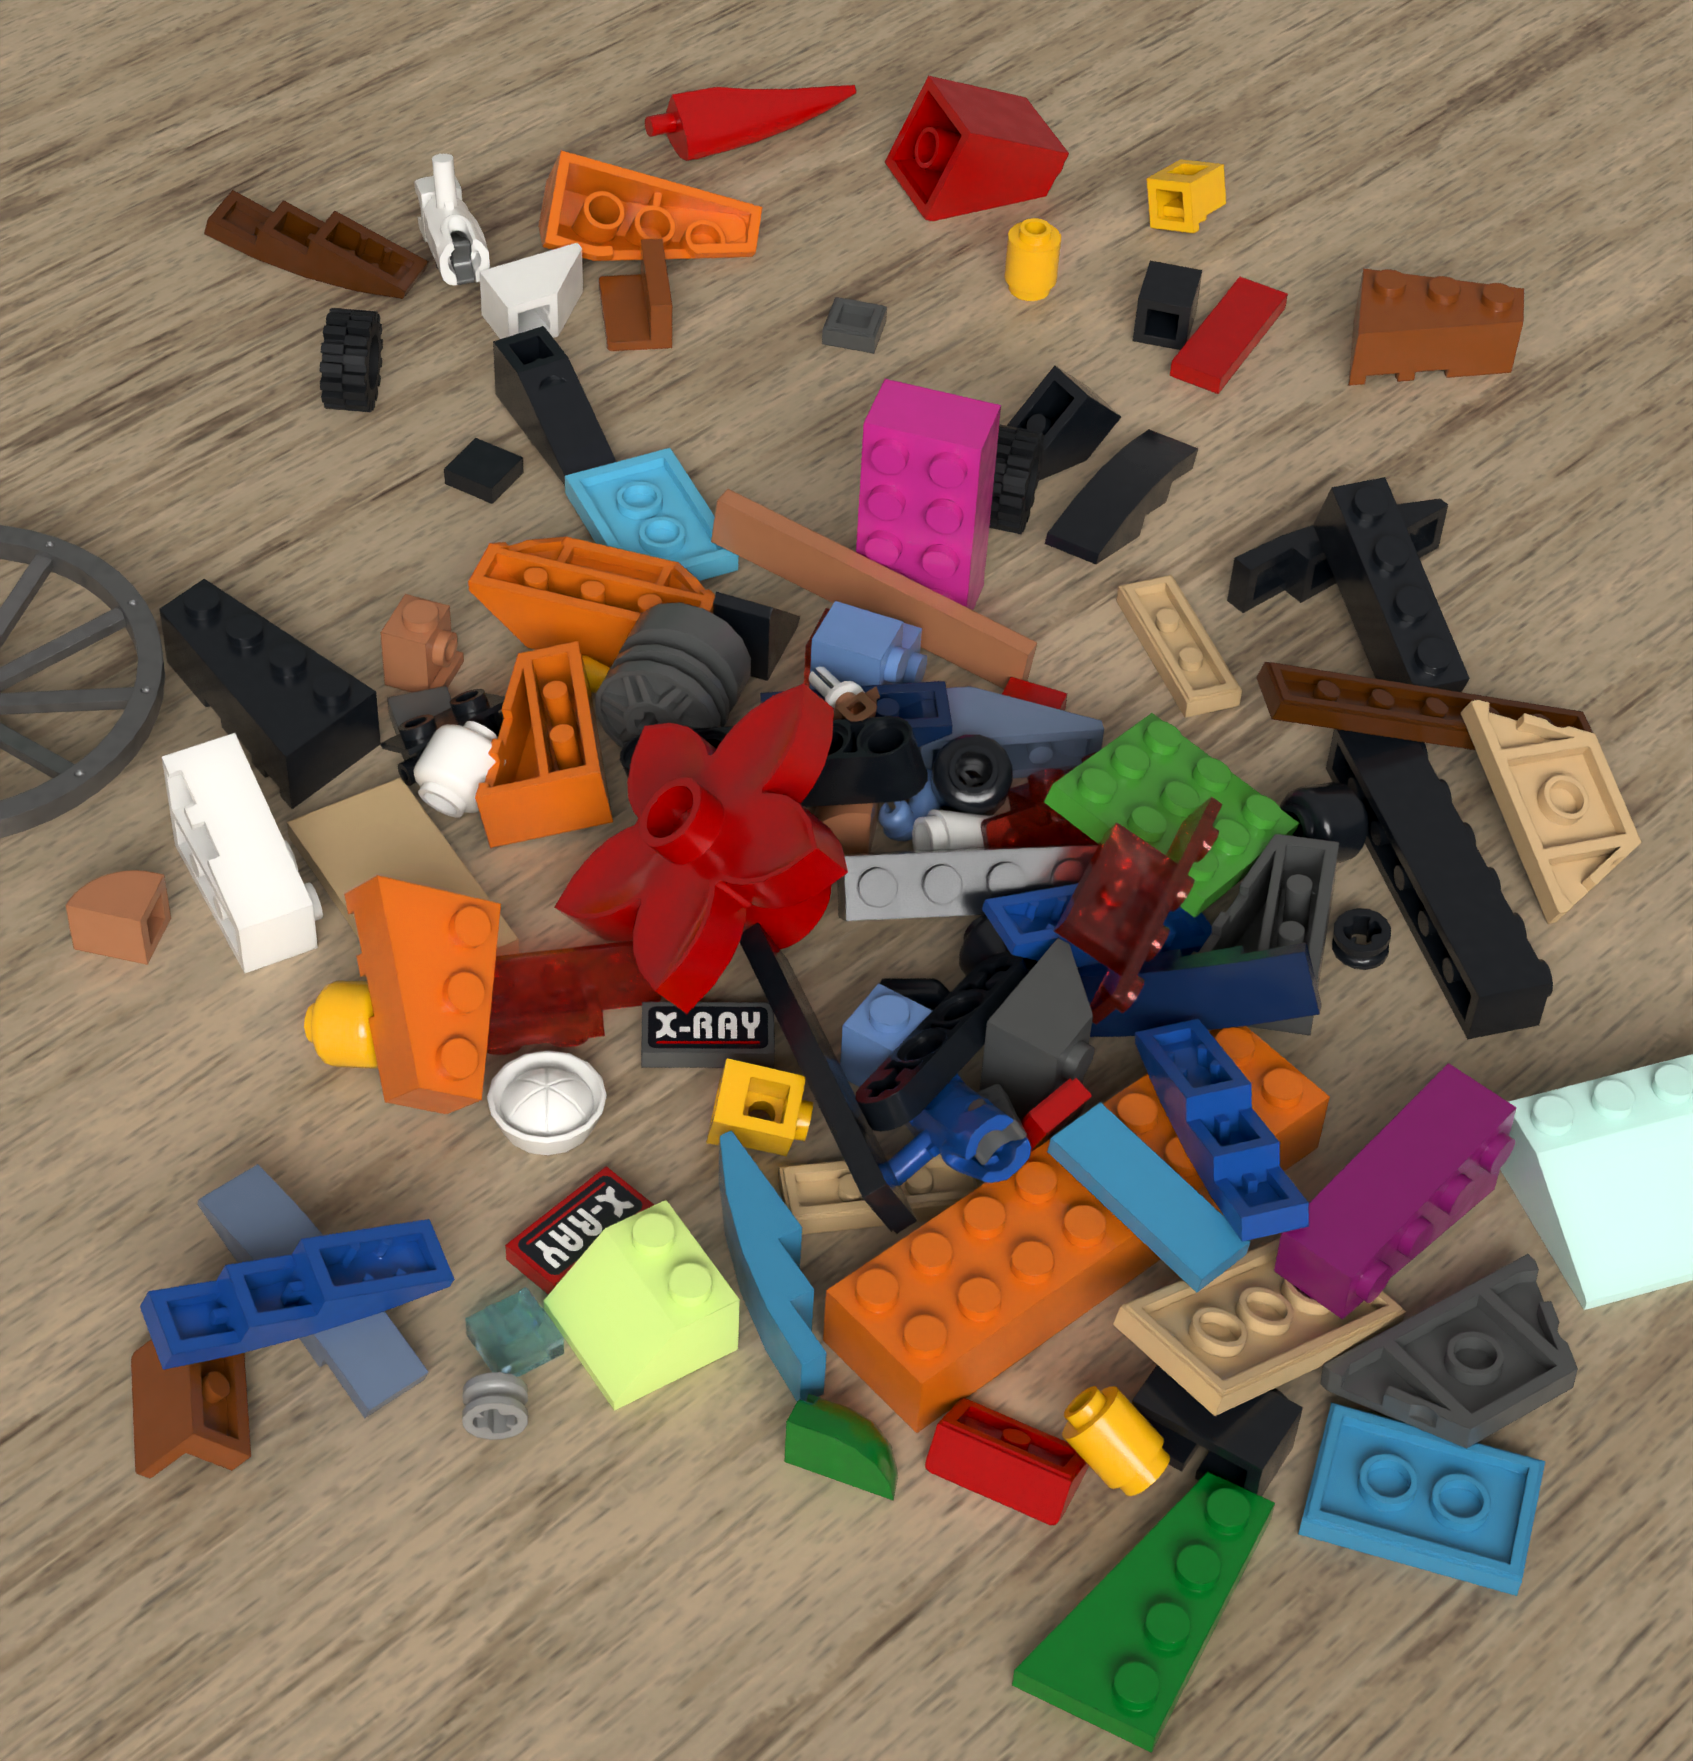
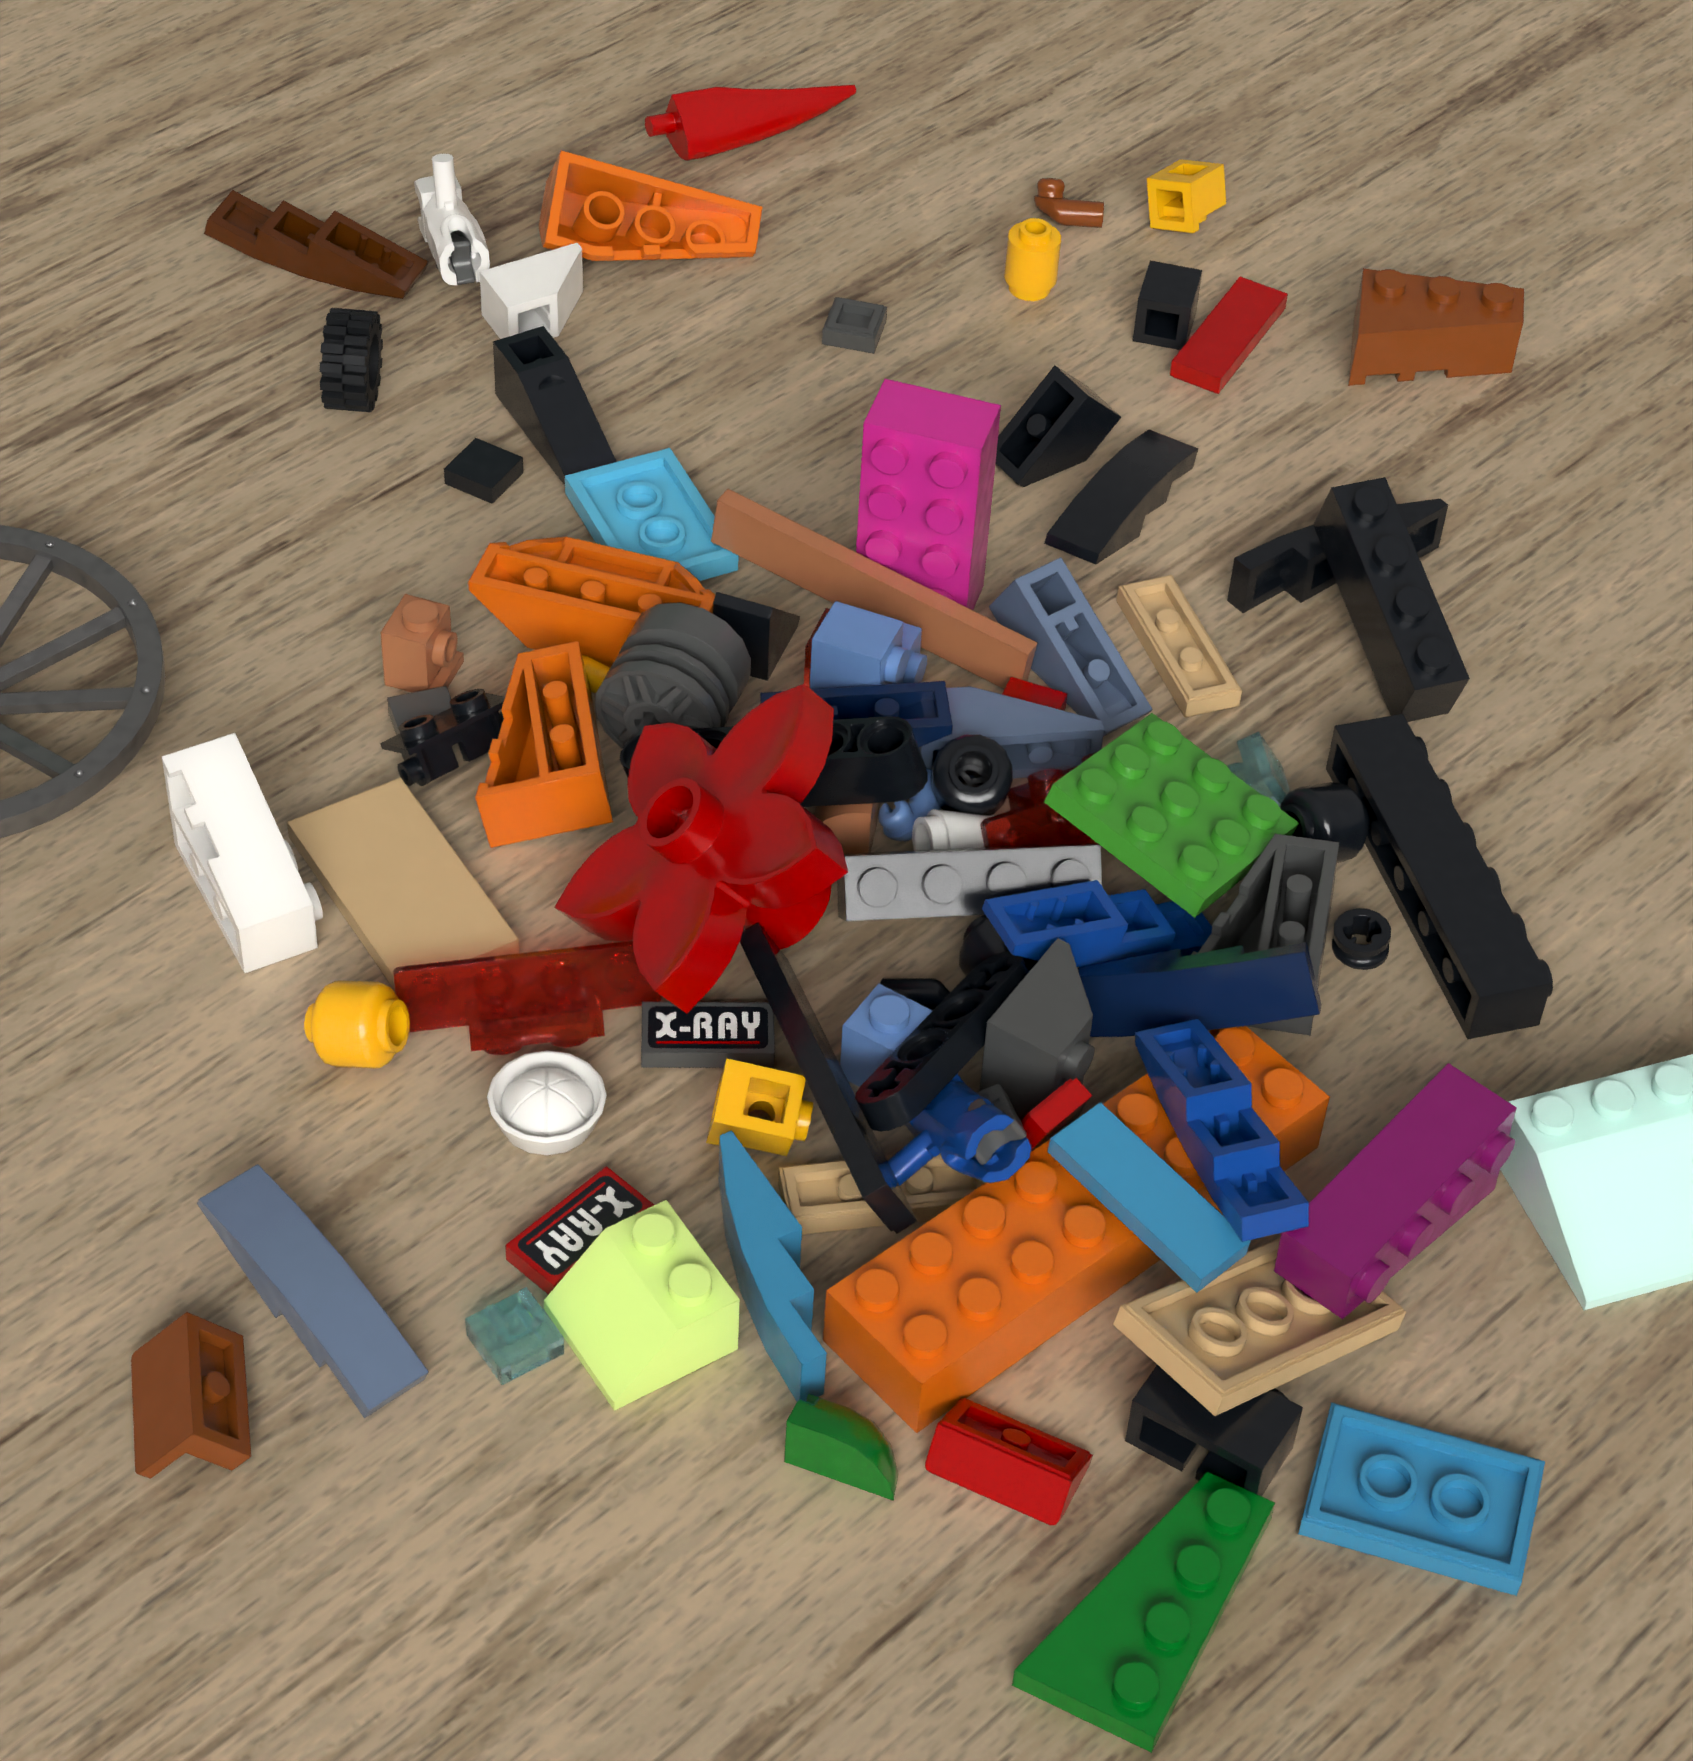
nougat brick [66,870,171,965] -> none
blue slope [140,1219,455,1370] -> none
black wedge [159,579,381,809] -> none
orange wedge [344,875,501,1114] -> none
white head [413,721,506,818] -> none
light grey bush [462,1372,528,1440] -> none
dark orange panel [599,239,673,351] -> none
piece [809,667,880,722] -> none
red slope [885,75,1069,221] -> none
black tyre [989,424,1044,534] -> none
clear red bracket [1054,797,1222,1025] -> none
yellow brick [1062,1386,1170,1496] -> none
reddish brown tile [1256,662,1593,750] -> none
dark grey wing [1320,1254,1578,1449] -> none
tan wing [1461,700,1642,924] -> none
none -> sand blue slope [989,557,1153,737]
none -> dark orange arm [1034,178,1104,228]
none -> clear light blue tile [1228,731,1291,807]

